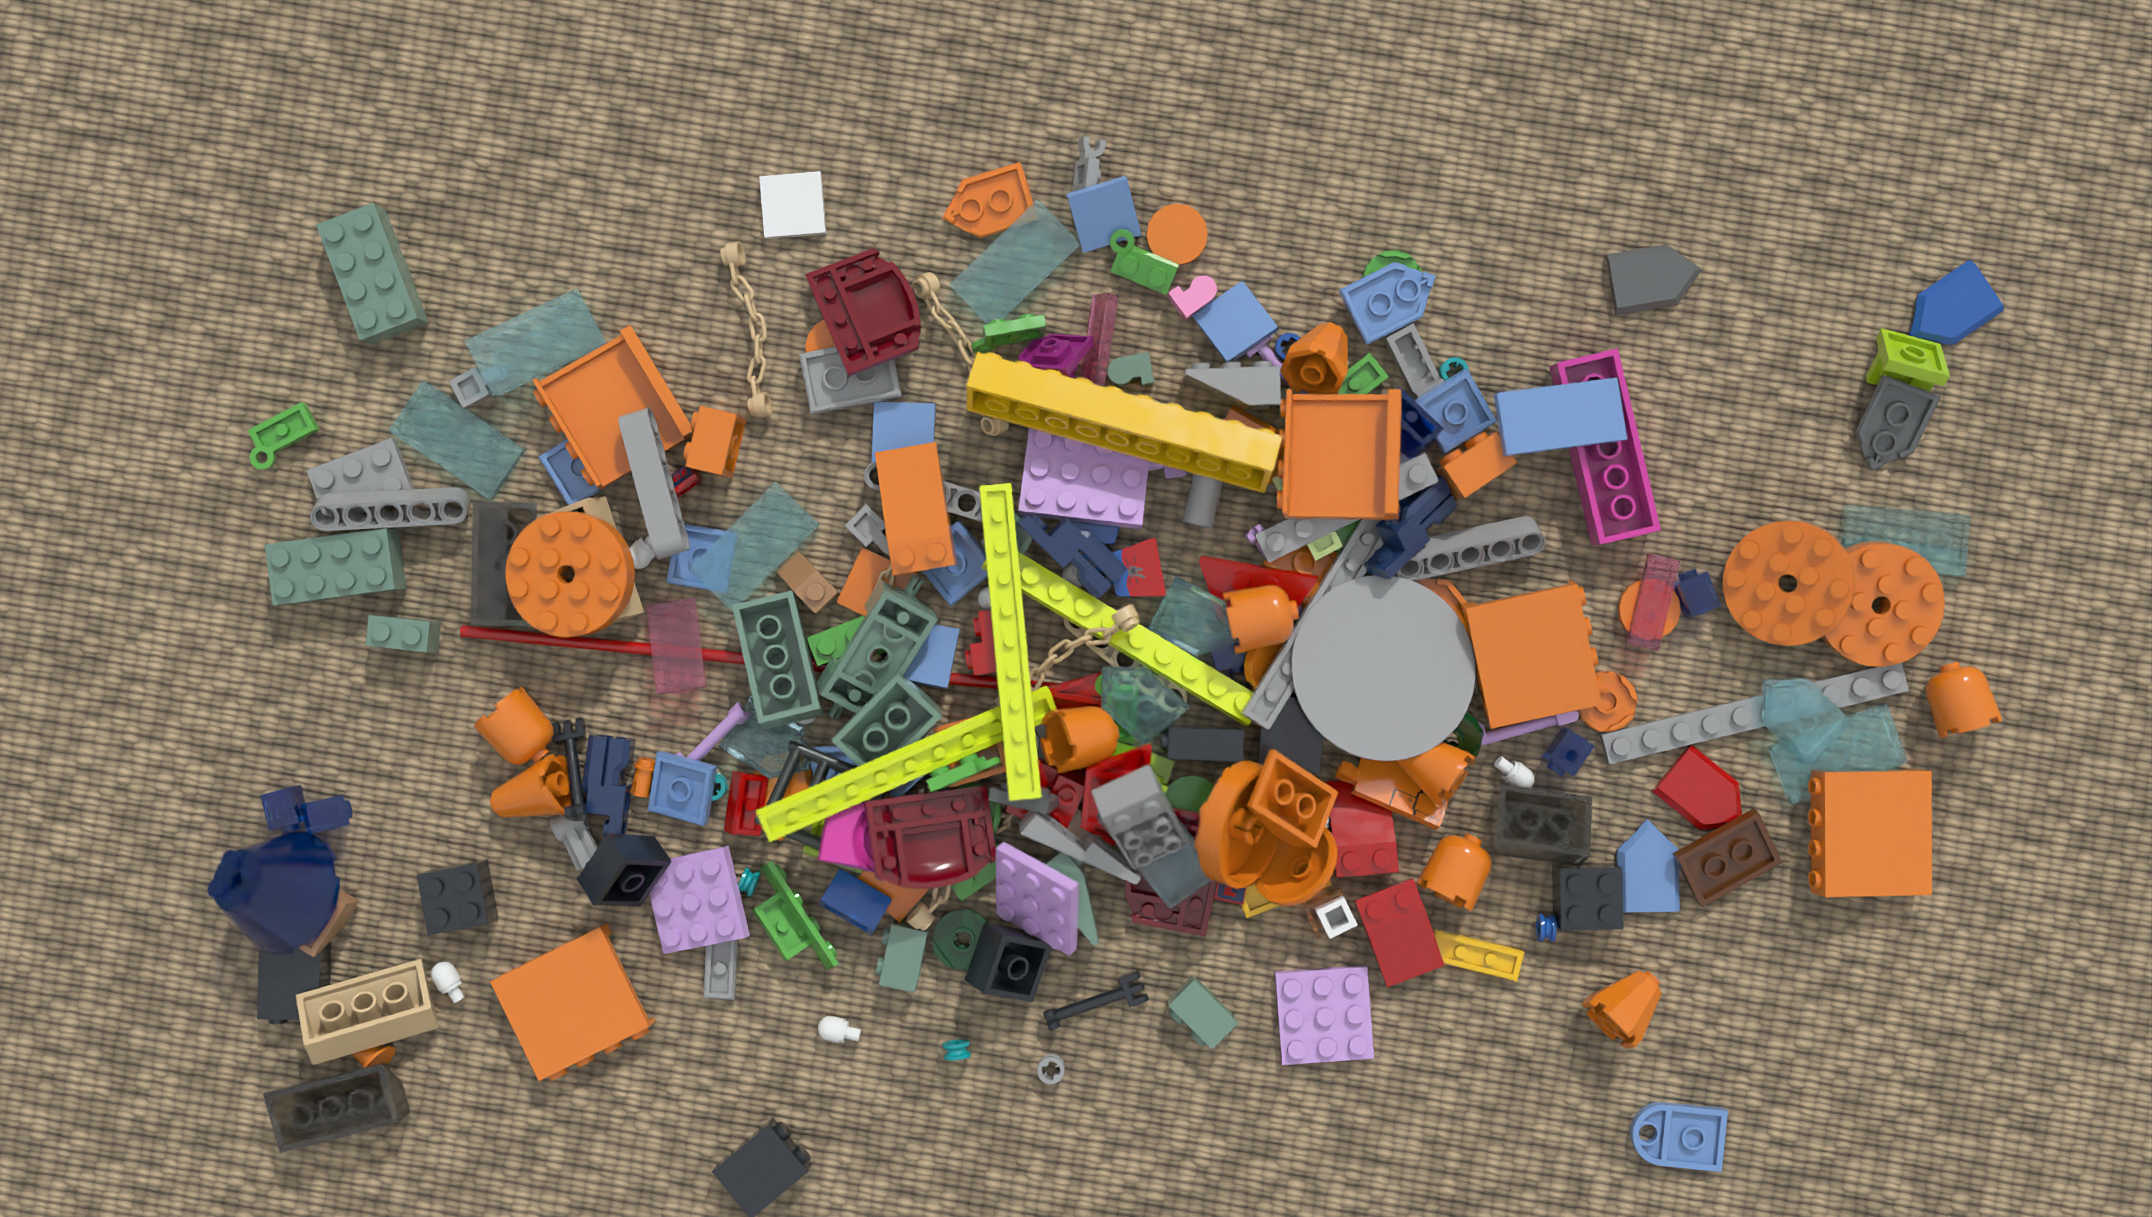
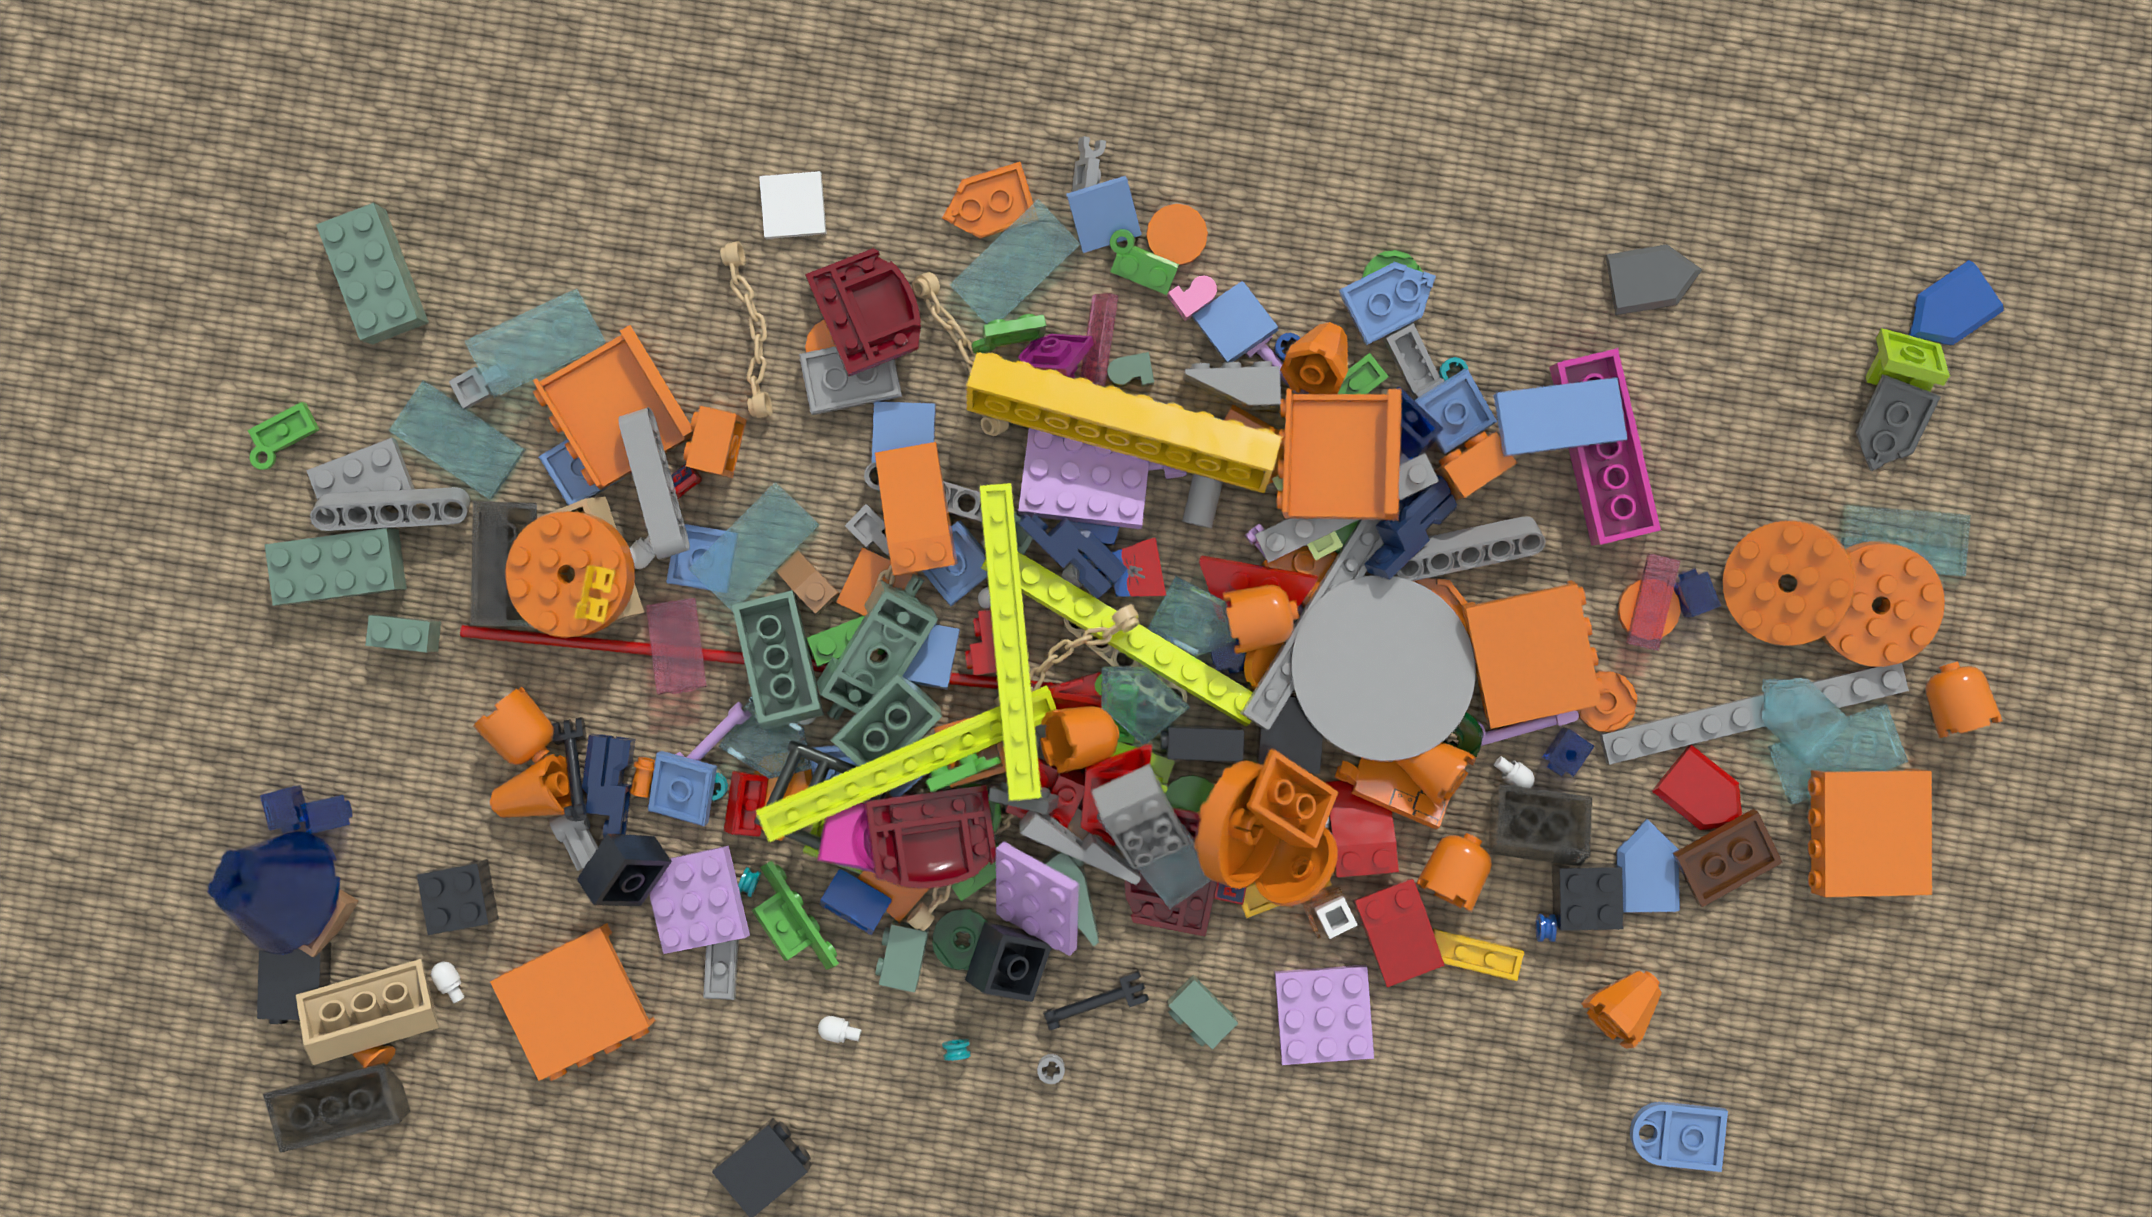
none -> yellow piece [574,566,615,623]

